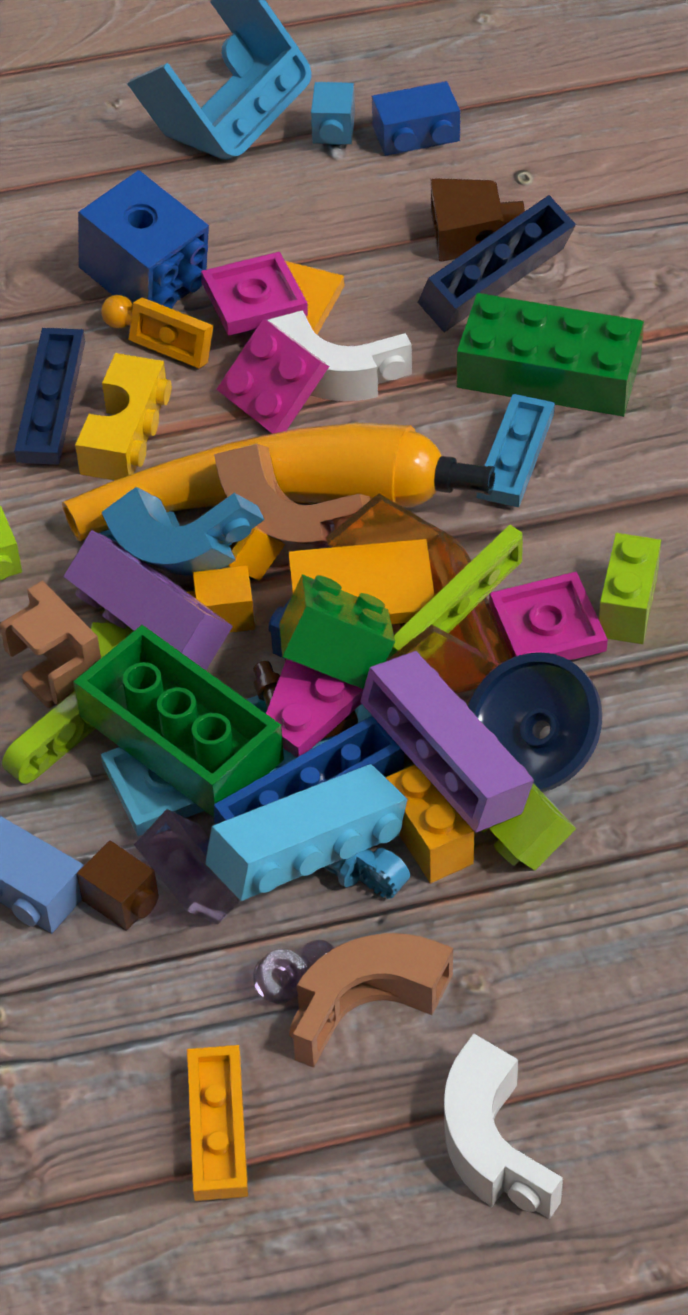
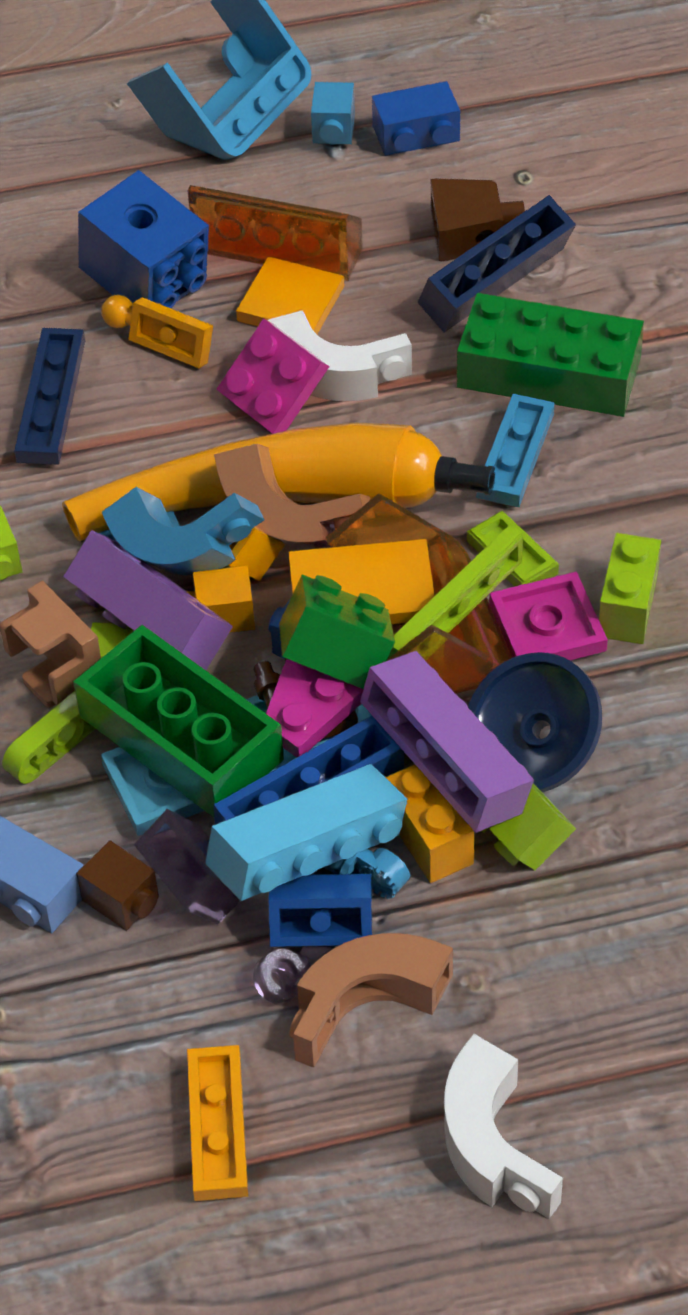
yellow arch [75,353,172,480] -> none
dark pink plate [201,252,308,336] -> none
none -> clear orange slope [187,185,363,281]
none -> blue brick [268,874,372,947]
none -> lime tile [467,511,559,587]

